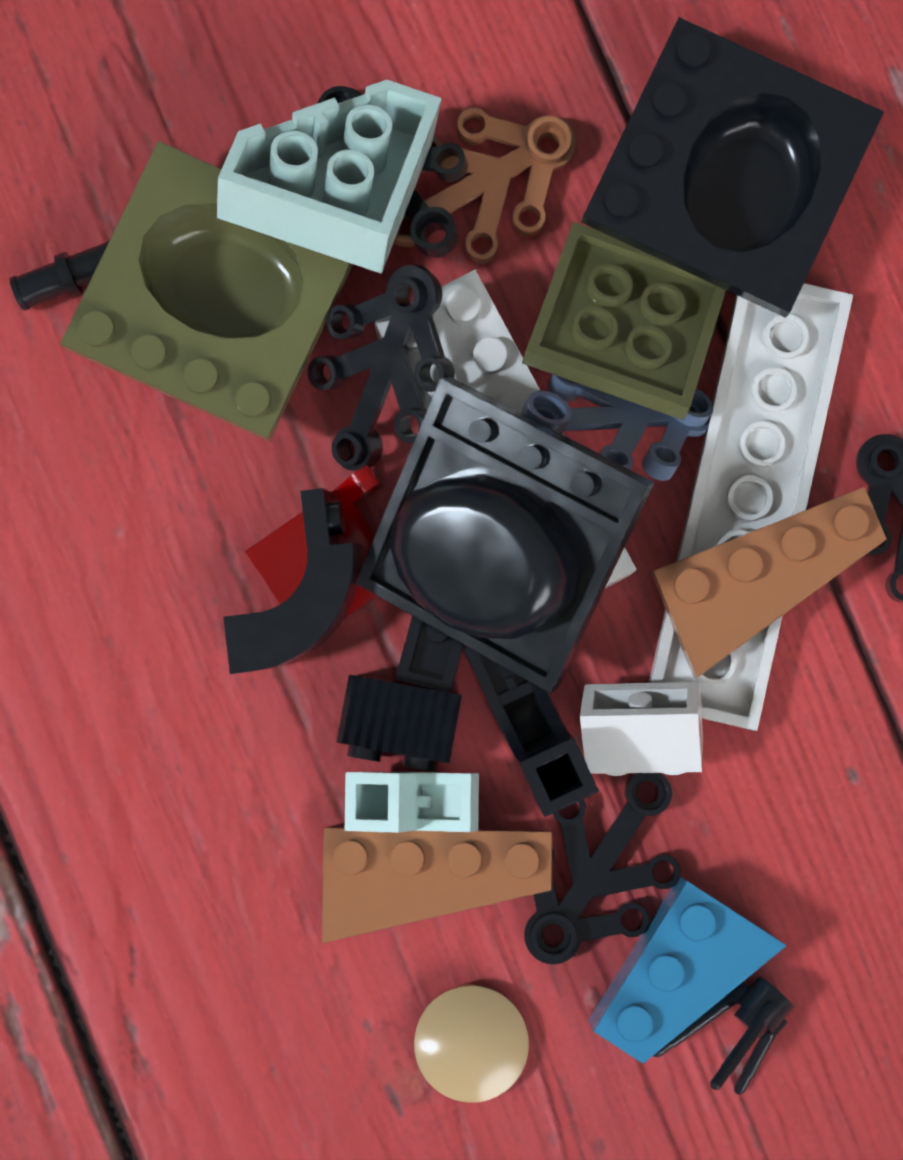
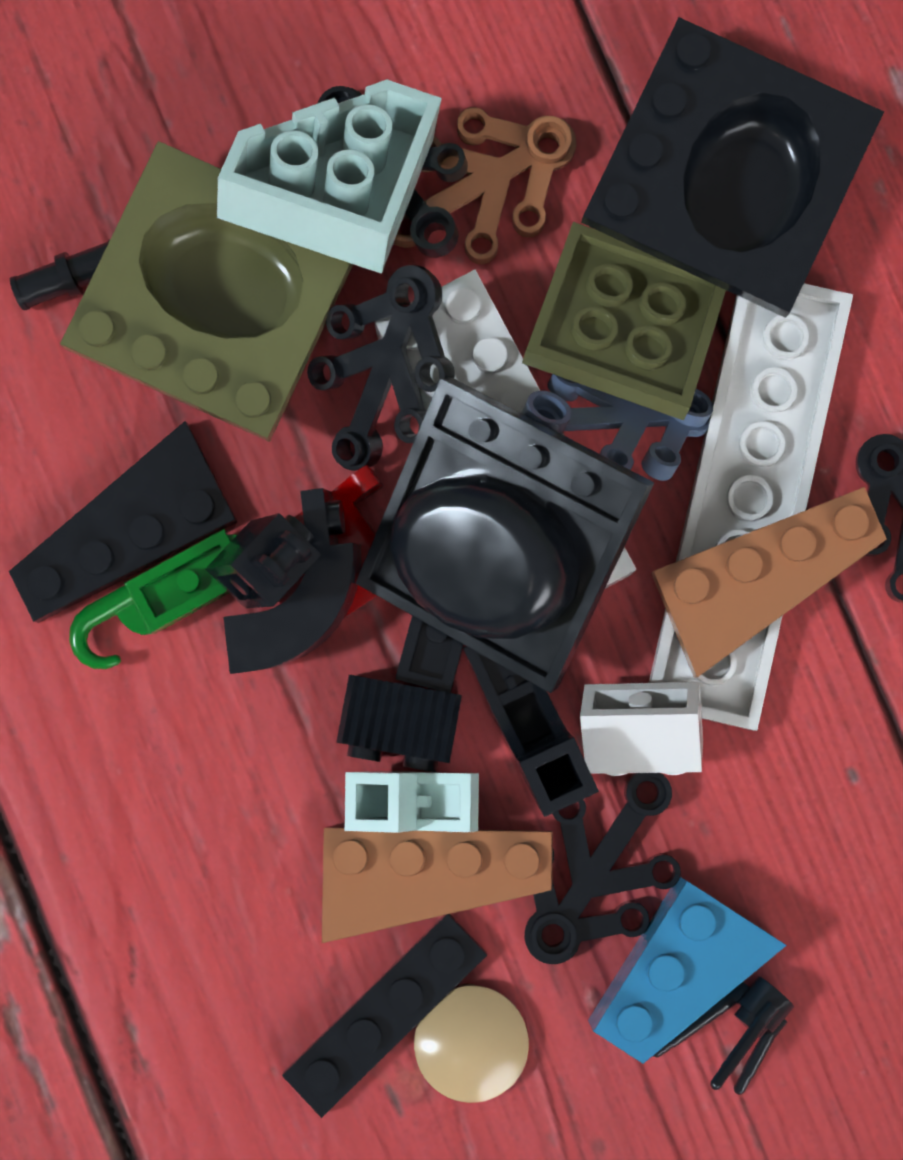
none -> black wing [9,421,237,623]
none -> green plate [69,529,237,669]
none -> black brick [205,513,321,609]
none -> black plate [282,914,487,1118]

